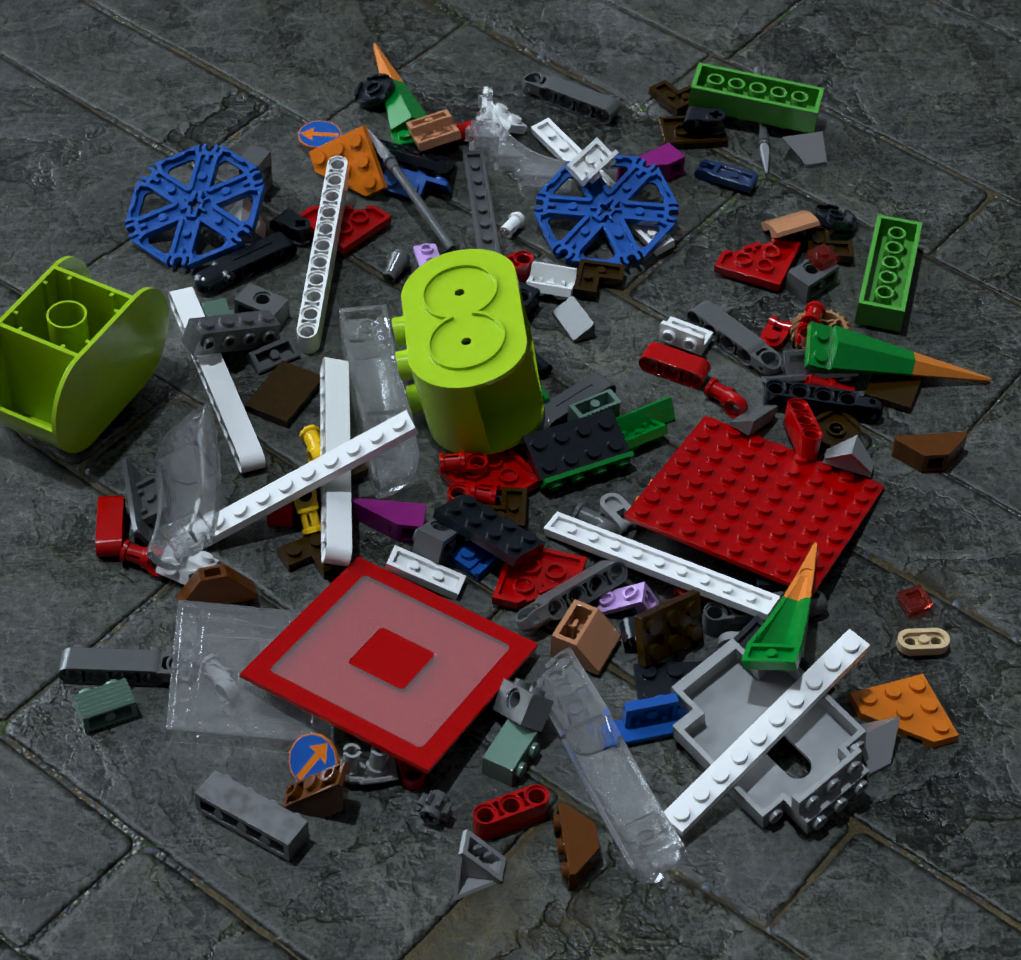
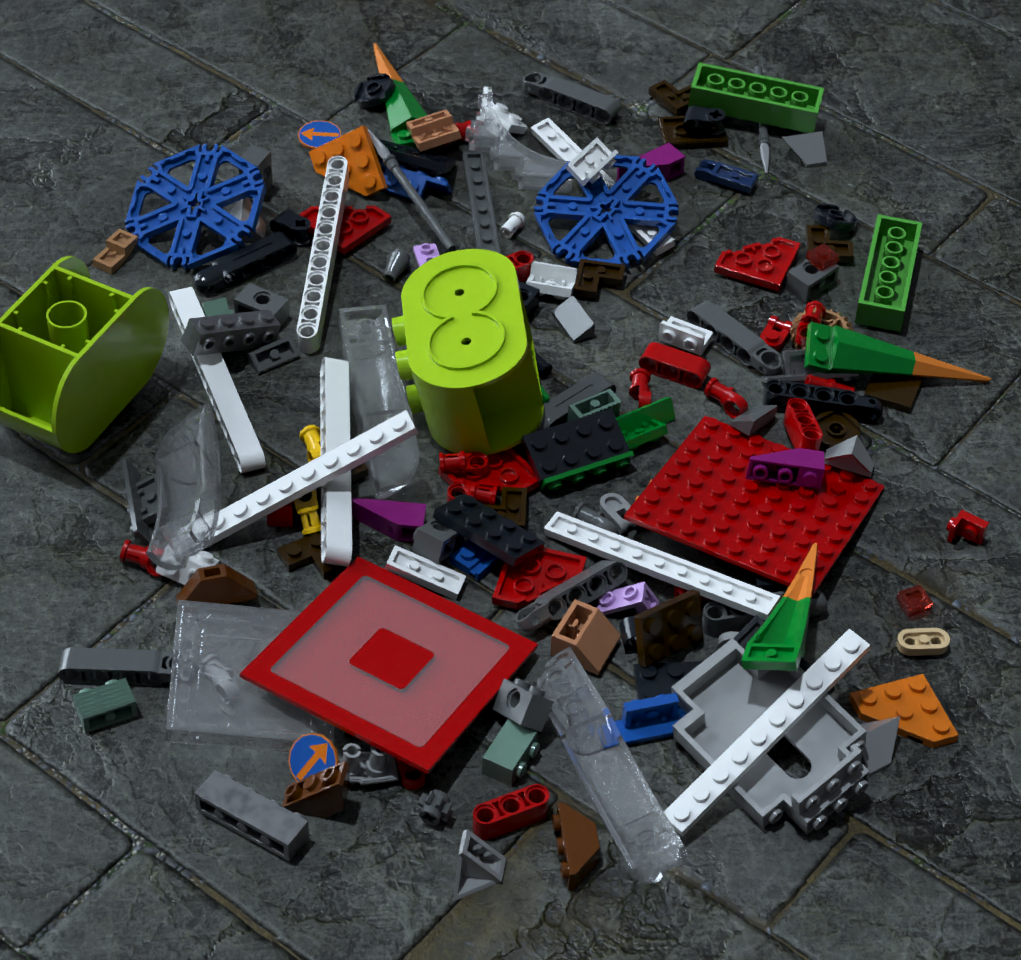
red beam [95,495,126,557] -> none
dark brown tile [245,360,320,427] -> none
nougat slope [761,210,820,239] -> none
reddish brown slope [891,432,967,473] -> none
none -> medium nougat slope [93,229,138,274]
none -> red connector [629,368,651,408]
none -> magenta slope [746,448,825,489]
none -> red bracket [946,510,989,545]

